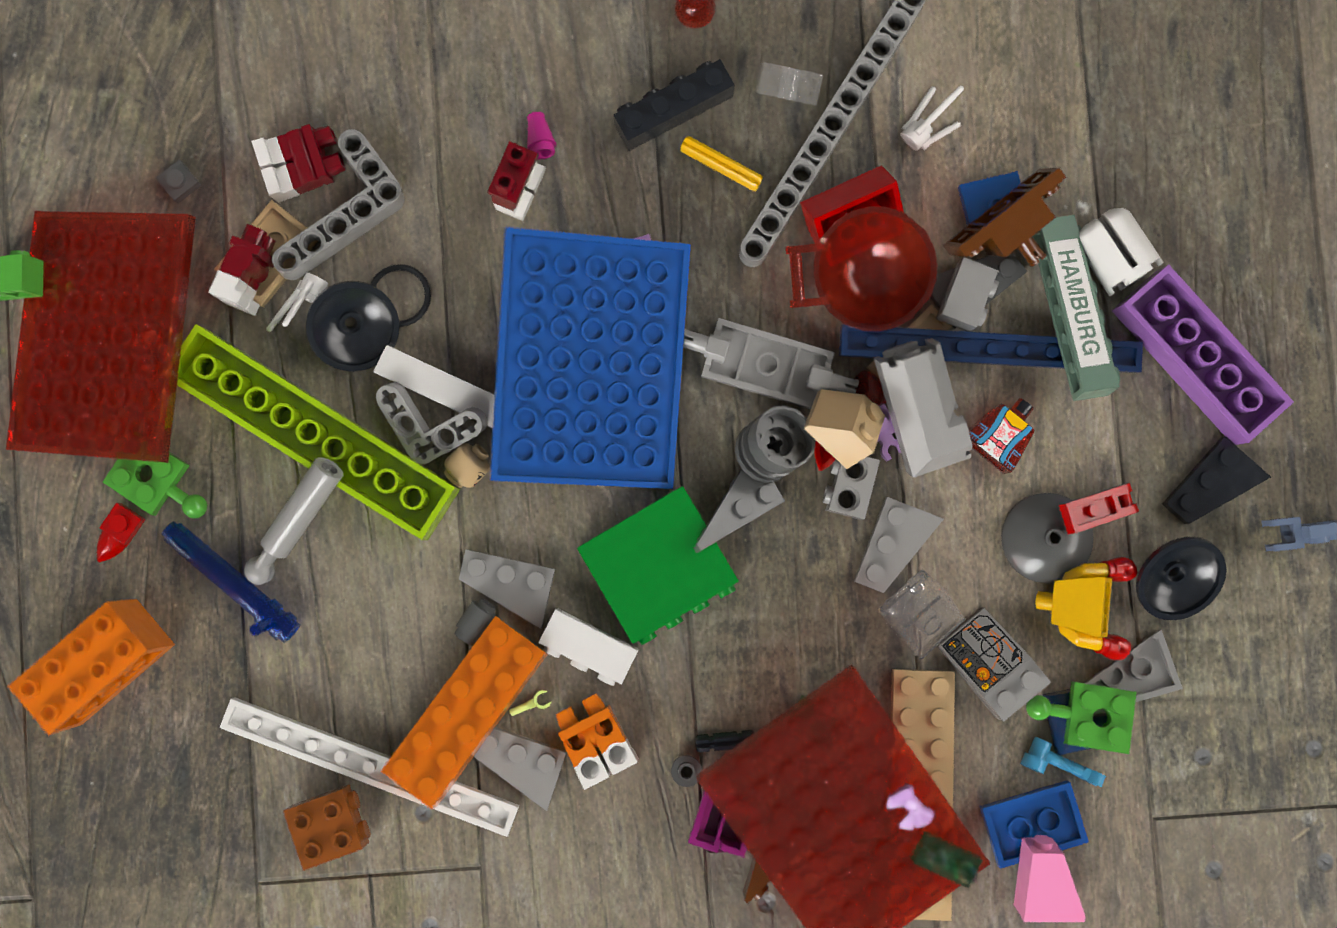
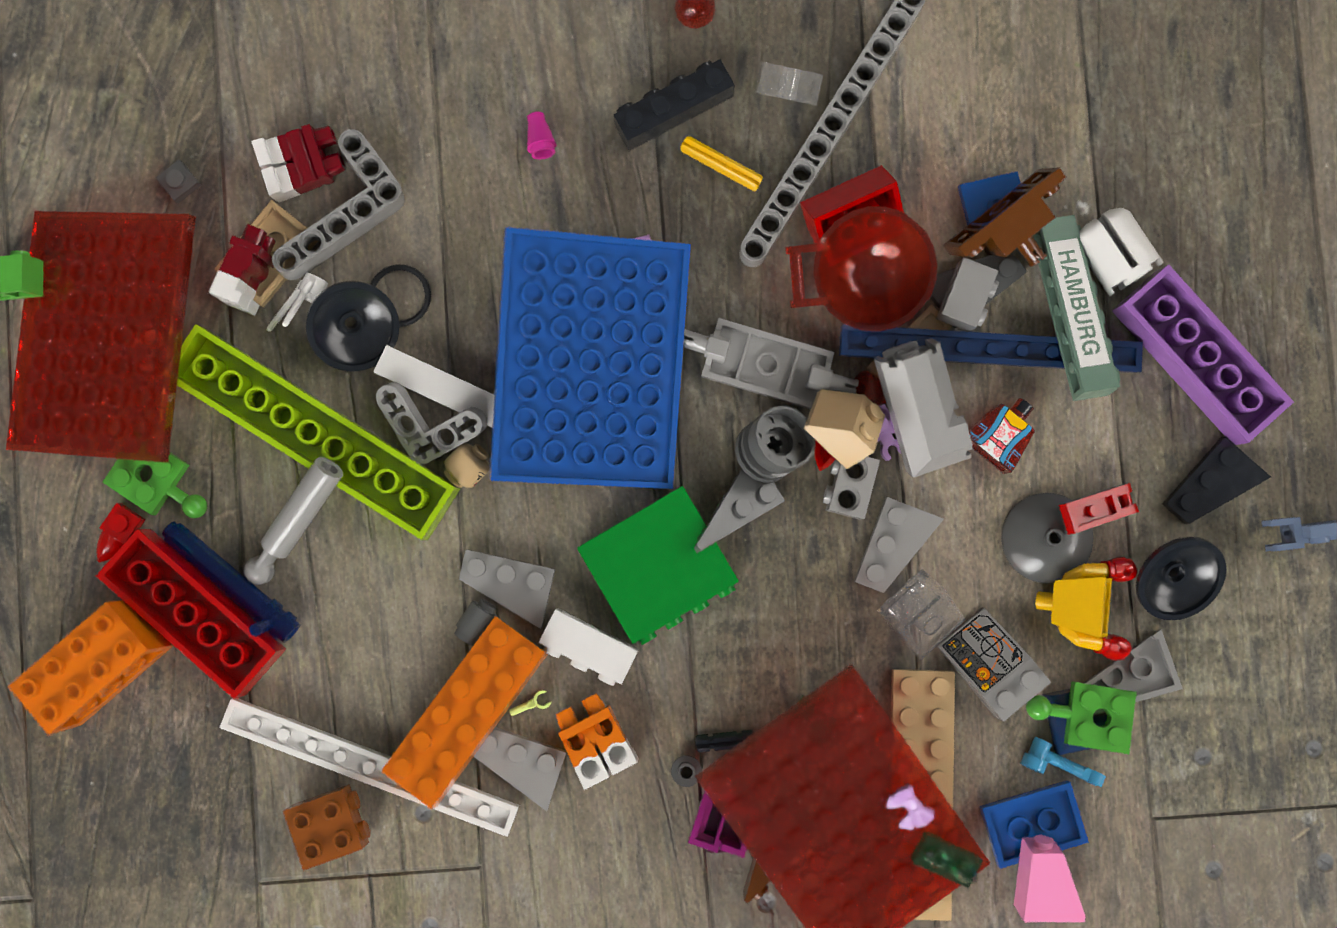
dark red hips [487,141,546,221] -> none
white plant [901,86,964,151] -> none
none -> red brick [96,529,286,699]

